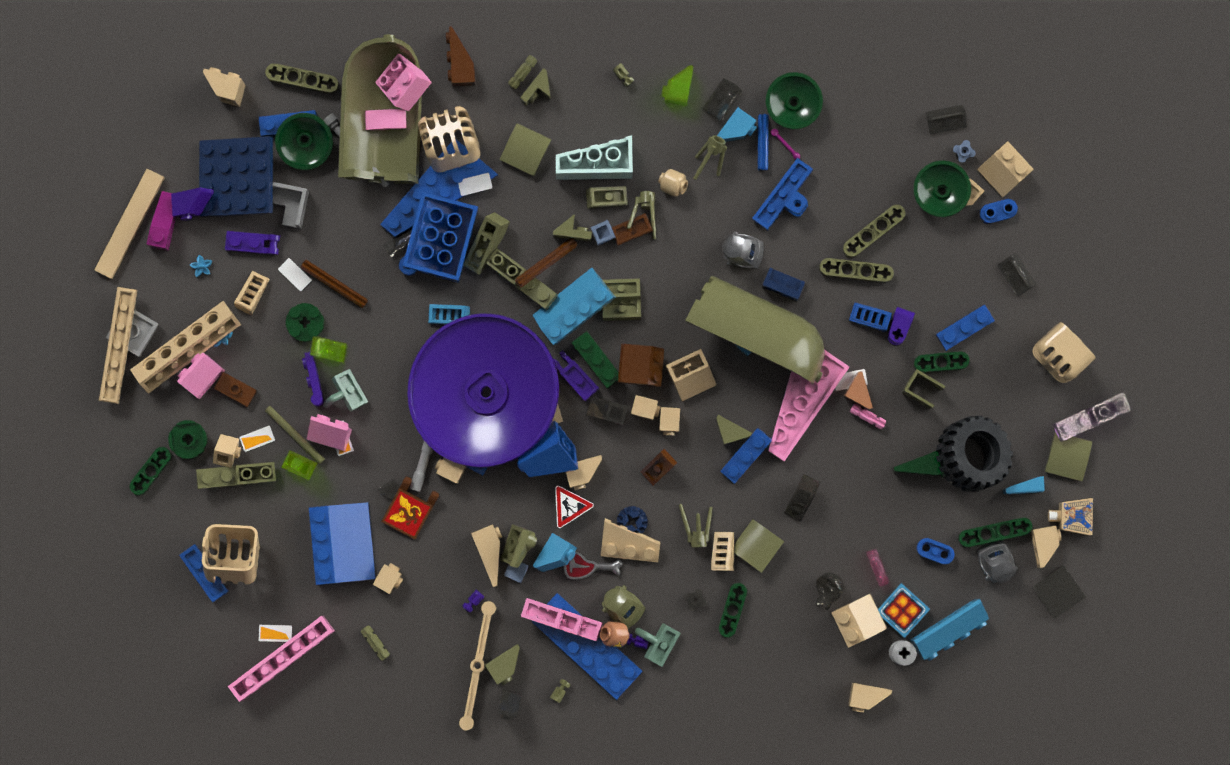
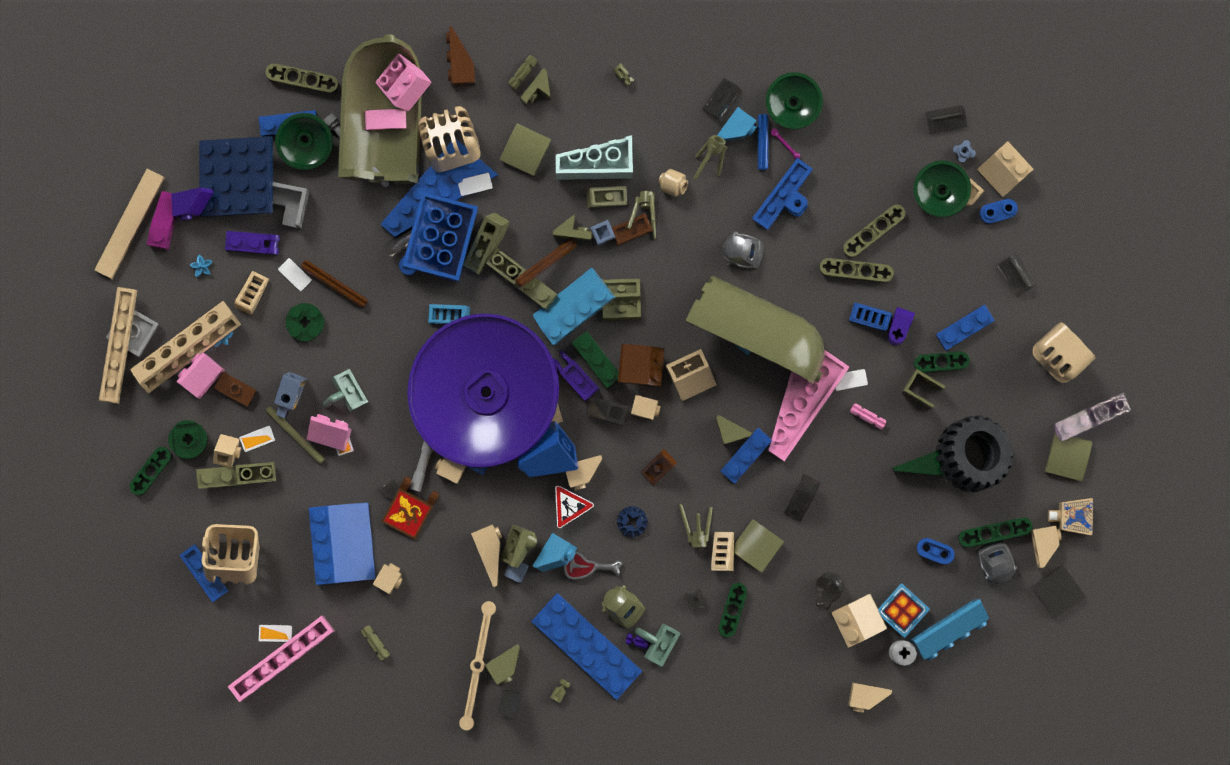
tan slope [203,67,246,107] -> none
clear neon green slope [281,450,317,480] -> none
dark purple plate [302,351,324,406] -> none
clear neon green slope [310,336,347,362] -> none
dark purple piece [462,590,484,612] -> none
bright pink slope [521,598,603,641] -> none
nougat head [600,621,630,648] -> none
tan wing [601,518,660,563] -> none
tan brick [659,407,680,436] -> none
clear neon green slope [661,65,693,106] -> none
dark blue hinge [762,268,805,302] -> none
nougat slope [844,371,873,409] -> none
clear pink axle [867,549,889,586] -> none
dark azure slope [1003,476,1045,494] -> none
none -> sand blue torso [274,372,307,418]

